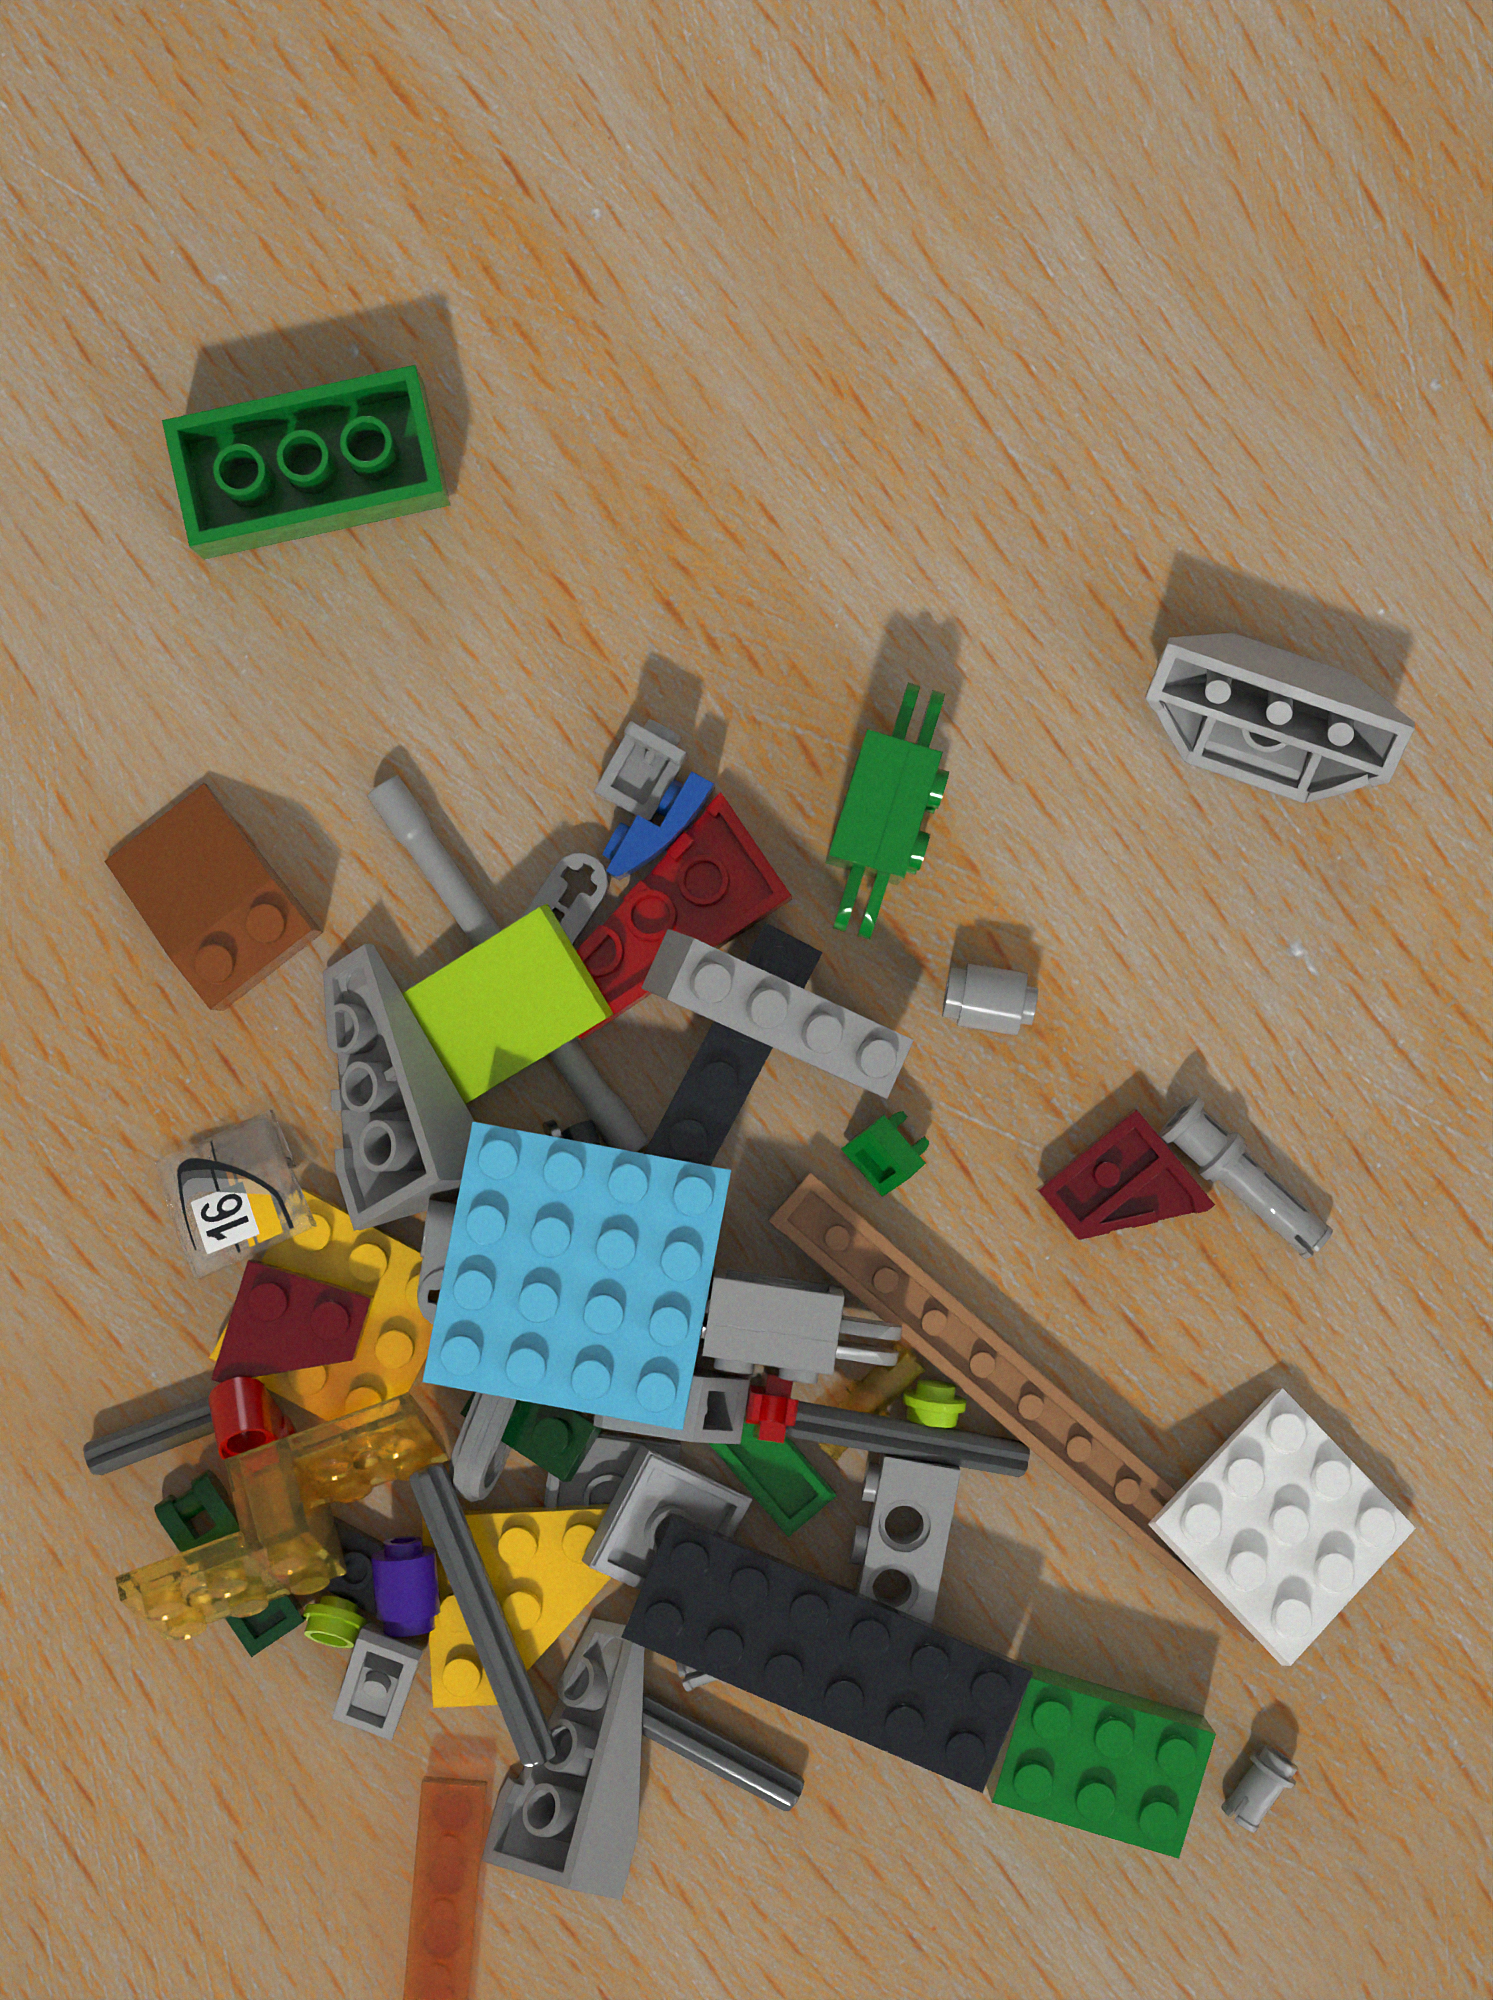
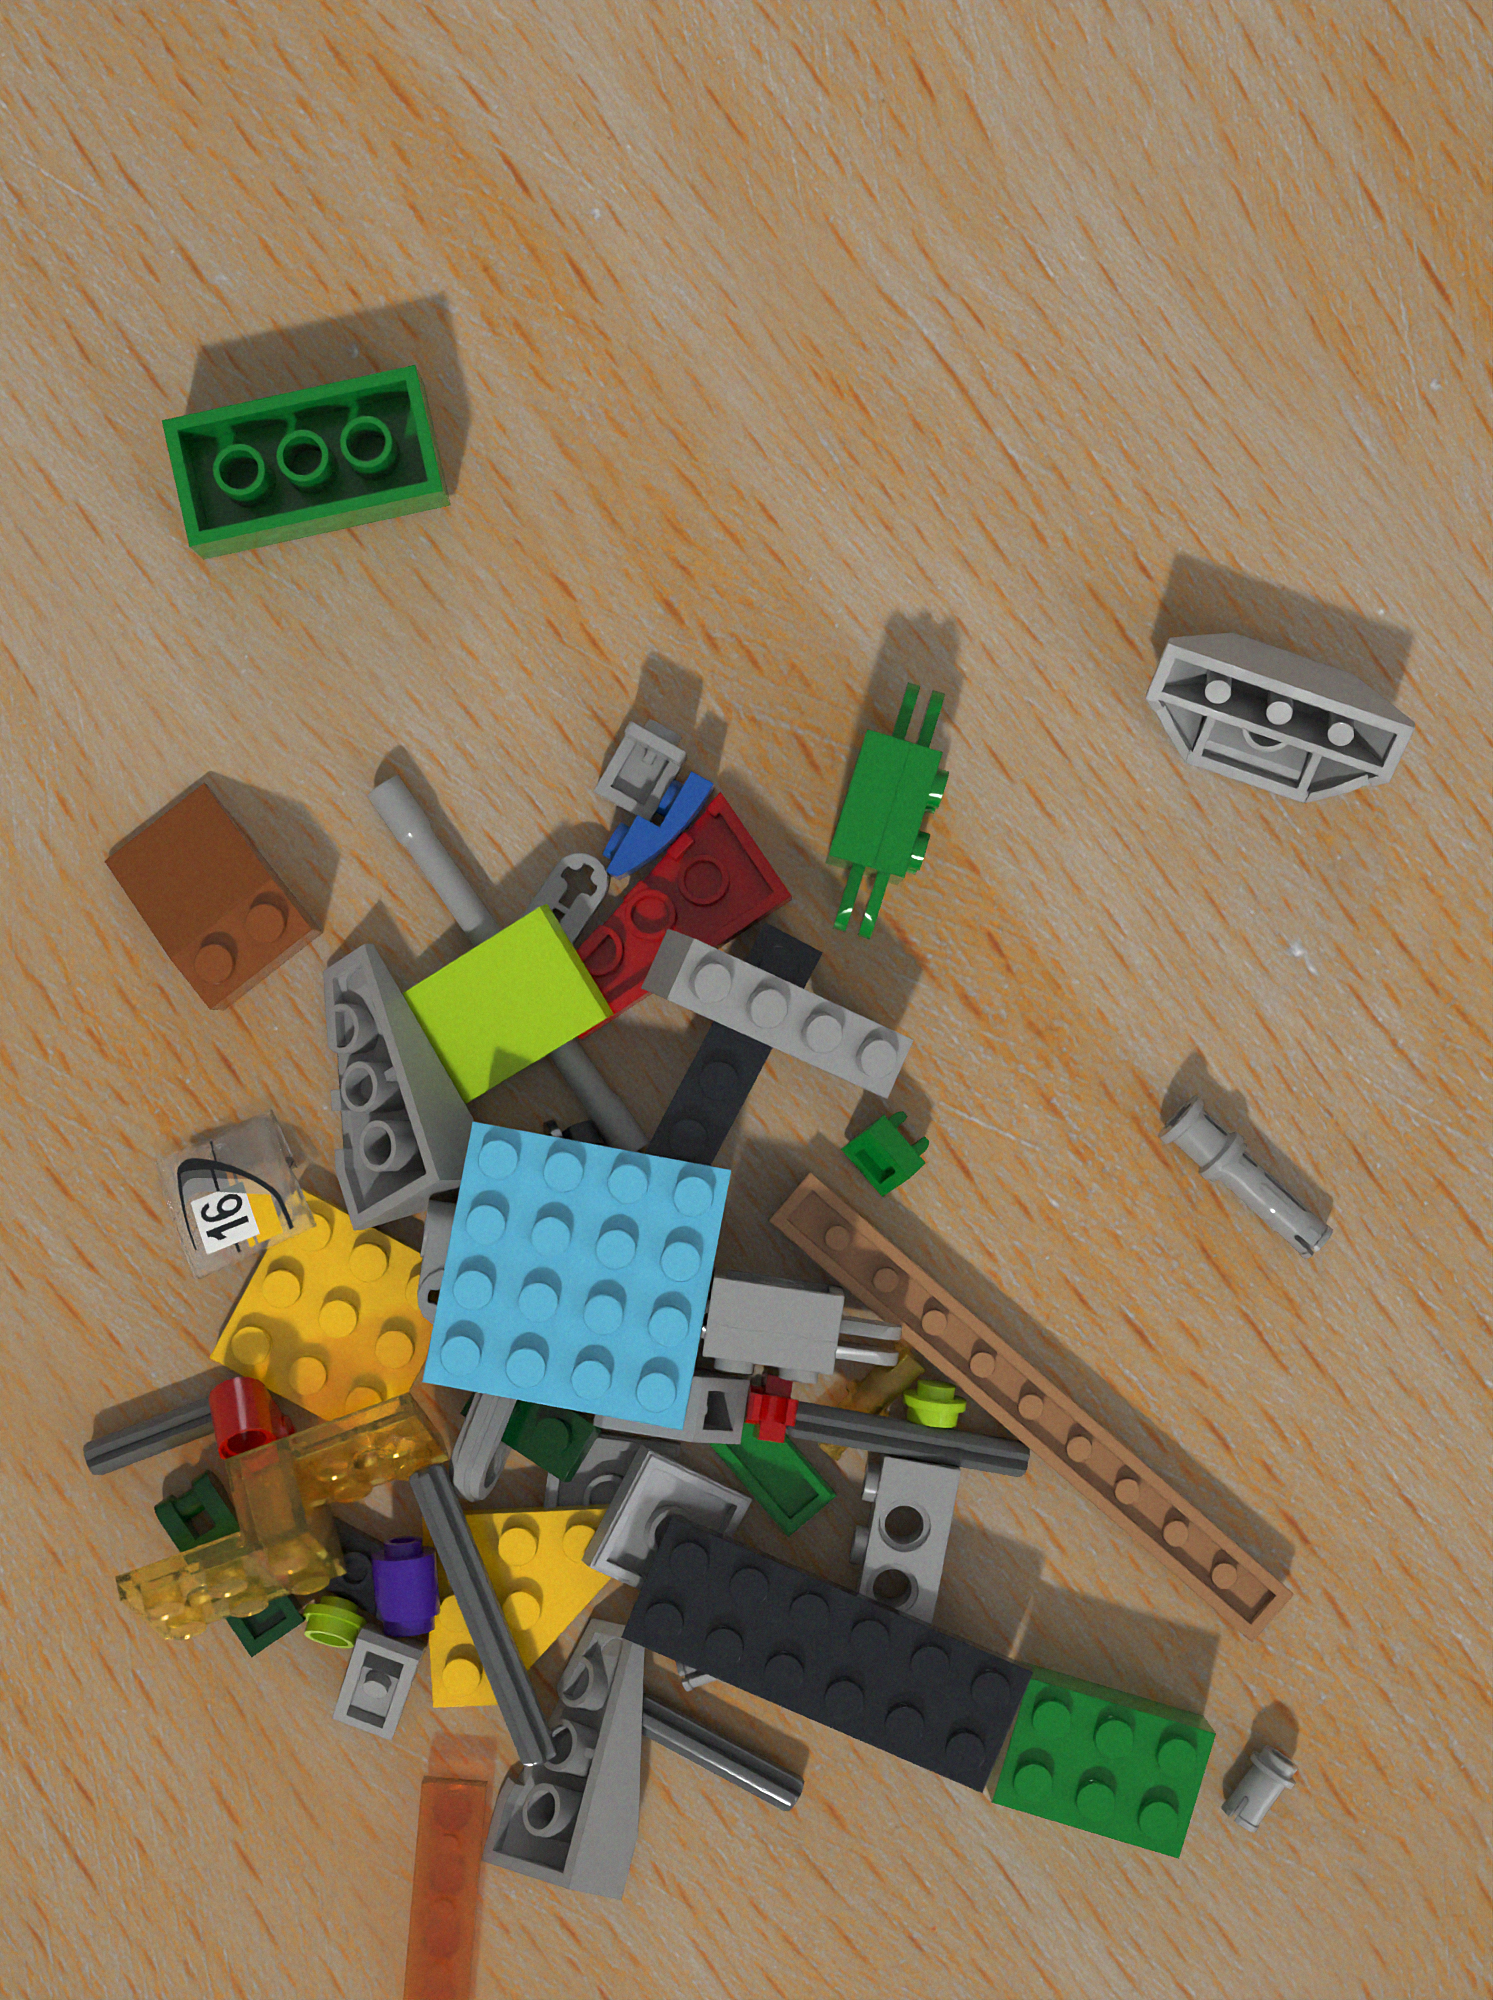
dark red wing [211,1259,375,1383] -> none
light grey brick [942,963,1038,1036] -> none
dark red wing [1036,1109,1215,1240] -> none
white plate [1148,1388,1416,1666] -> none

